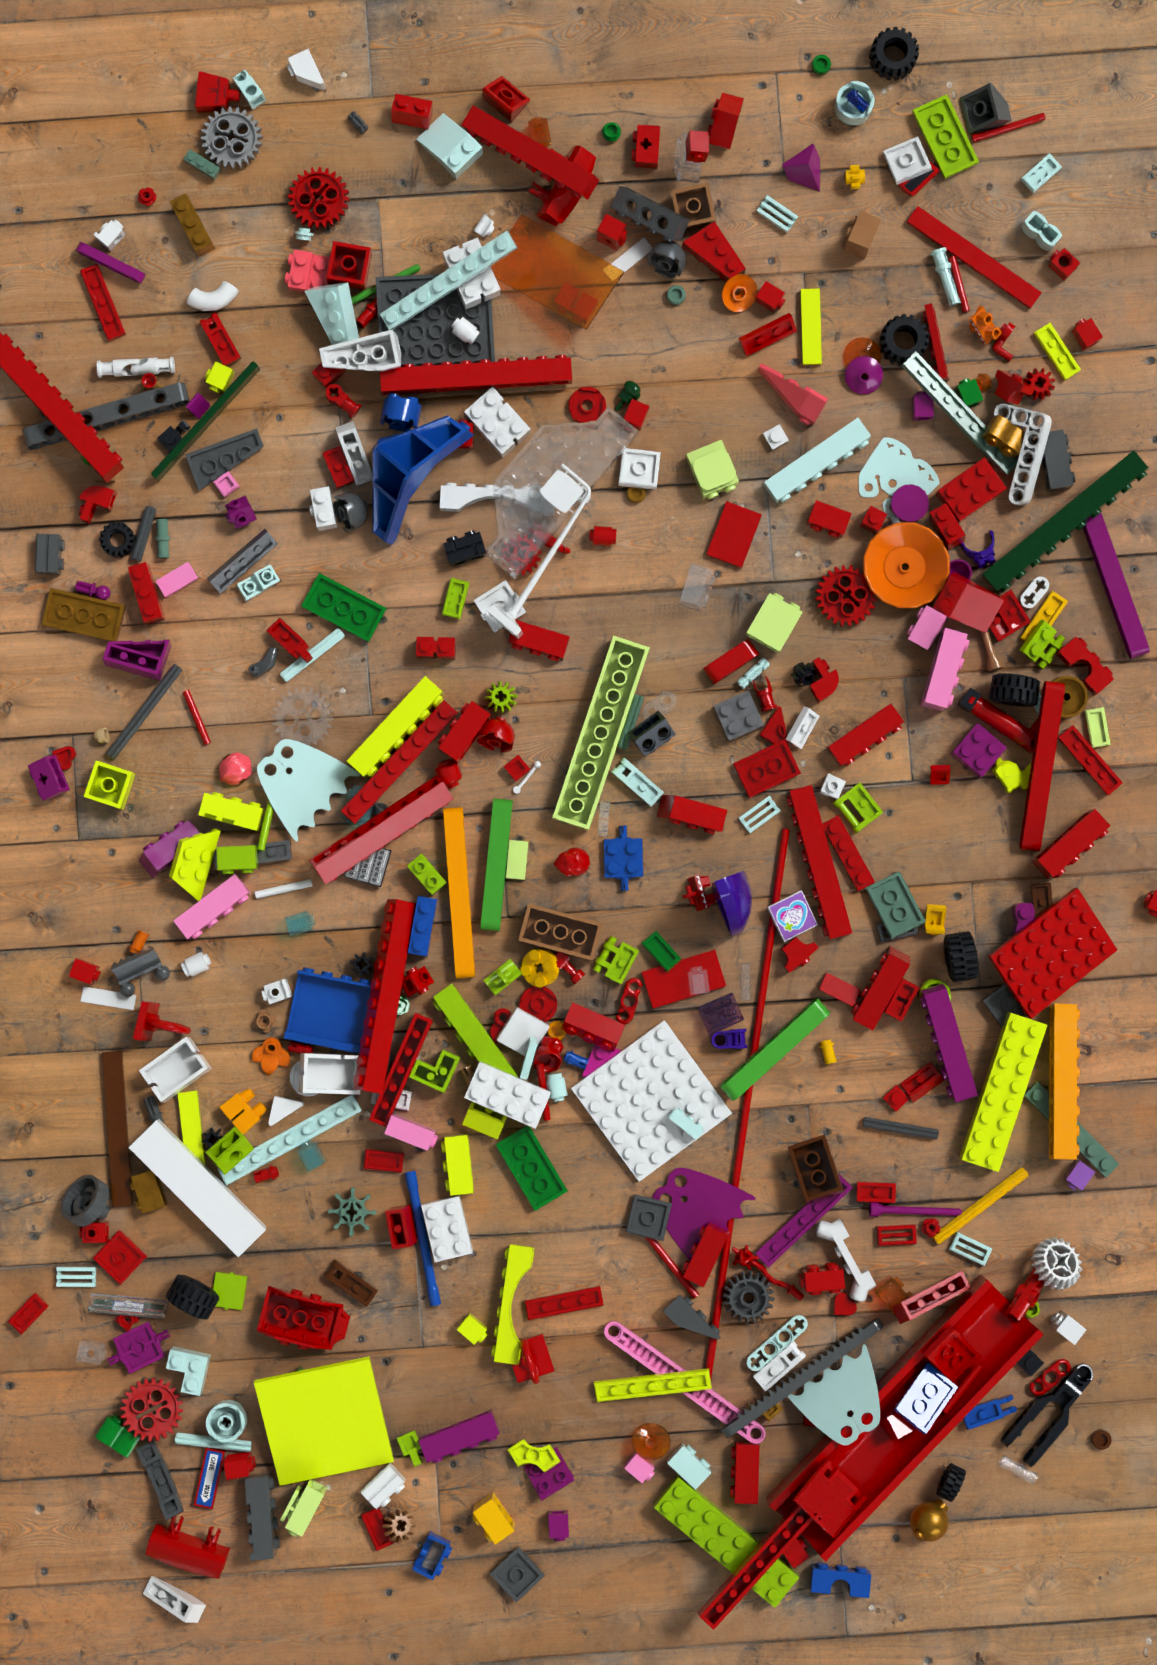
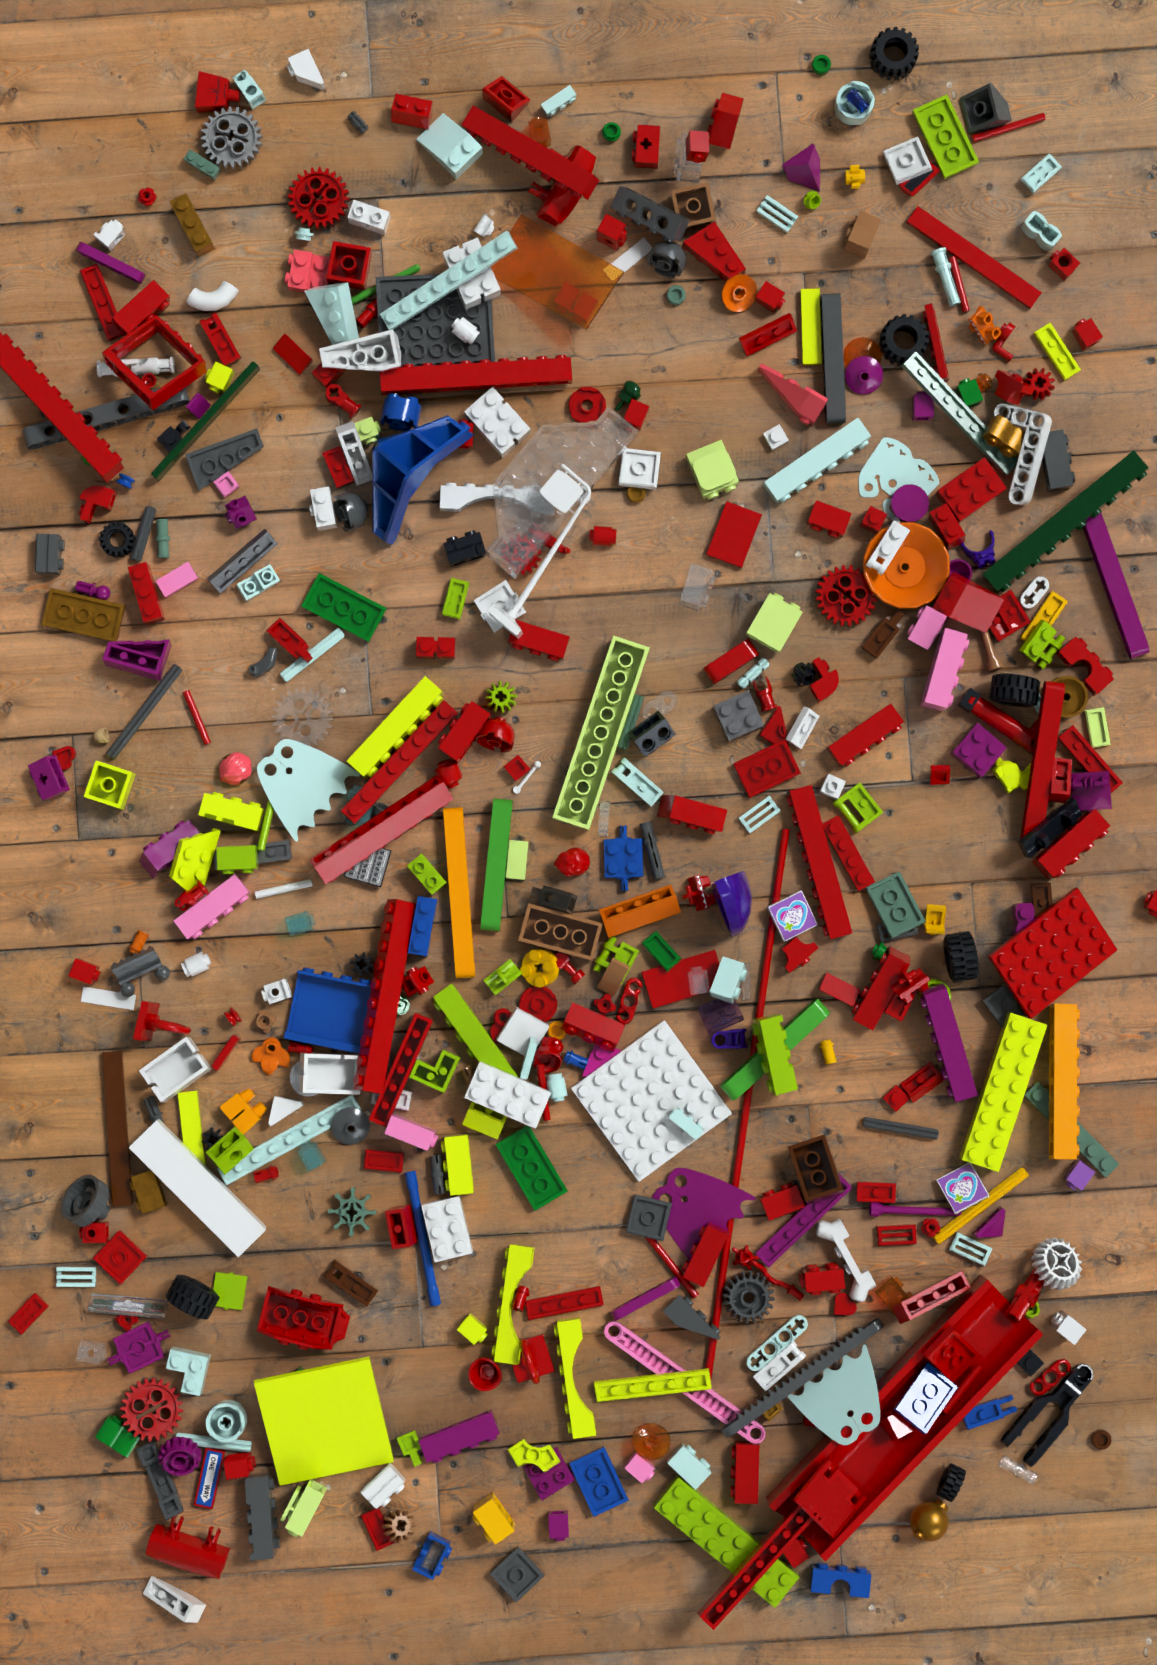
none -> red window [102,315,207,410]
none -> red brick [112,280,170,336]
none -> blue bush [116,473,135,489]
none -> magenta gear [158,1437,201,1476]
none -> red piece [175,880,210,911]
none -> red tile [211,1035,241,1071]
none -> red bush [224,1007,242,1026]
none -> red slope [273,333,313,375]
none -> dark grey dish [331,1107,370,1145]
none -> white brick [347,200,391,235]
none -> yellowish green brick [354,417,381,445]
none -> dark grey pin [430,1155,446,1195]
none -> red helmet [468,1357,502,1391]
none -> red pin [511,1286,530,1312]
none -> clear smoke torso [530,885,578,914]
none -> light aqua piece [541,85,577,118]
none -> neon yellow arch [554,1317,596,1439]
none -> blue plate [569,1446,629,1517]
none -> red plate [594,994,616,1016]
none -> medium nougat slope [597,958,630,997]
none -> orange brick [599,884,681,938]
none -> magenta beam [610,1276,681,1321]
none -> dark grey pin [640,821,666,880]
none -> light aqua brick [710,956,748,1004]
none -> lime wedge [751,1014,798,1096]
none -> red brick [759,1182,805,1221]
none -> lime plate [803,191,821,209]
none -> dark grey beam [820,293,846,424]
none -> reddish brown hinge [861,610,904,659]
none -> white plate [866,520,910,576]
none -> green plate [871,942,887,961]
none -> red hips [891,968,930,1003]
none -> tile [936,1162,989,1215]
none -> magenta slope [973,1207,1006,1238]
none -> black hinge [1018,798,1082,858]
none -> red brick [1048,757,1072,803]
none -> magenta hinge [1071,771,1112,811]

